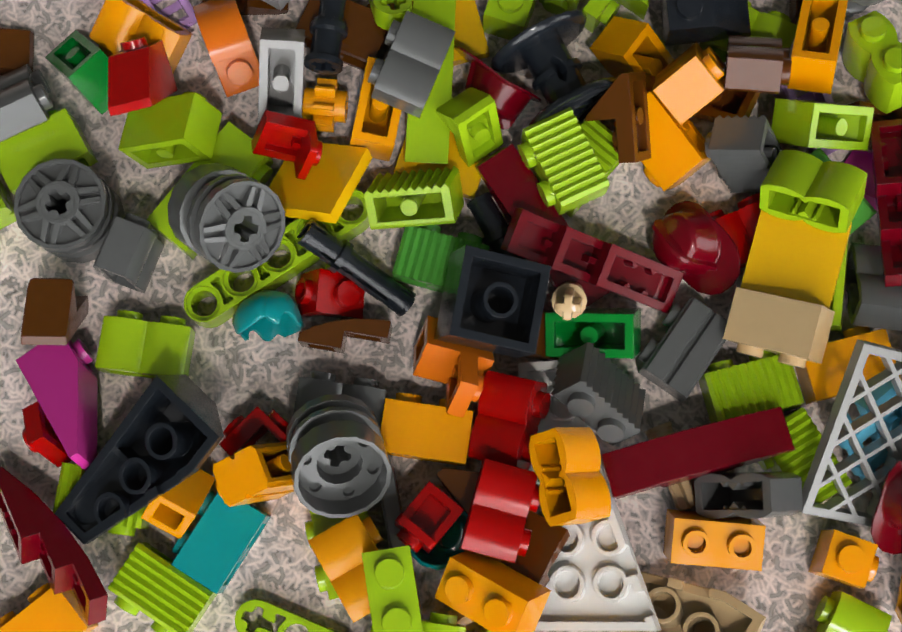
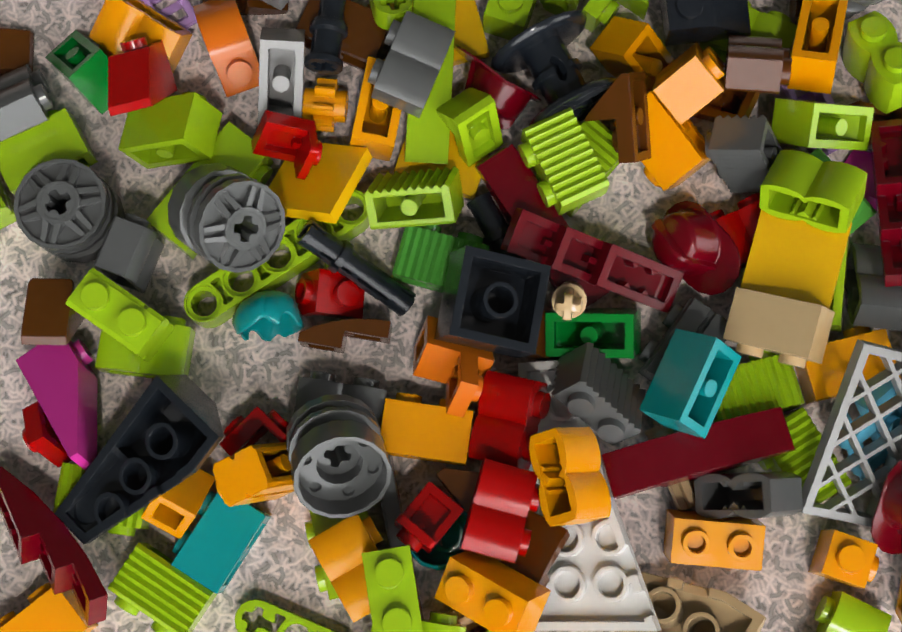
none -> lime brick [65,268,174,362]
none -> teal brick [639,329,742,439]

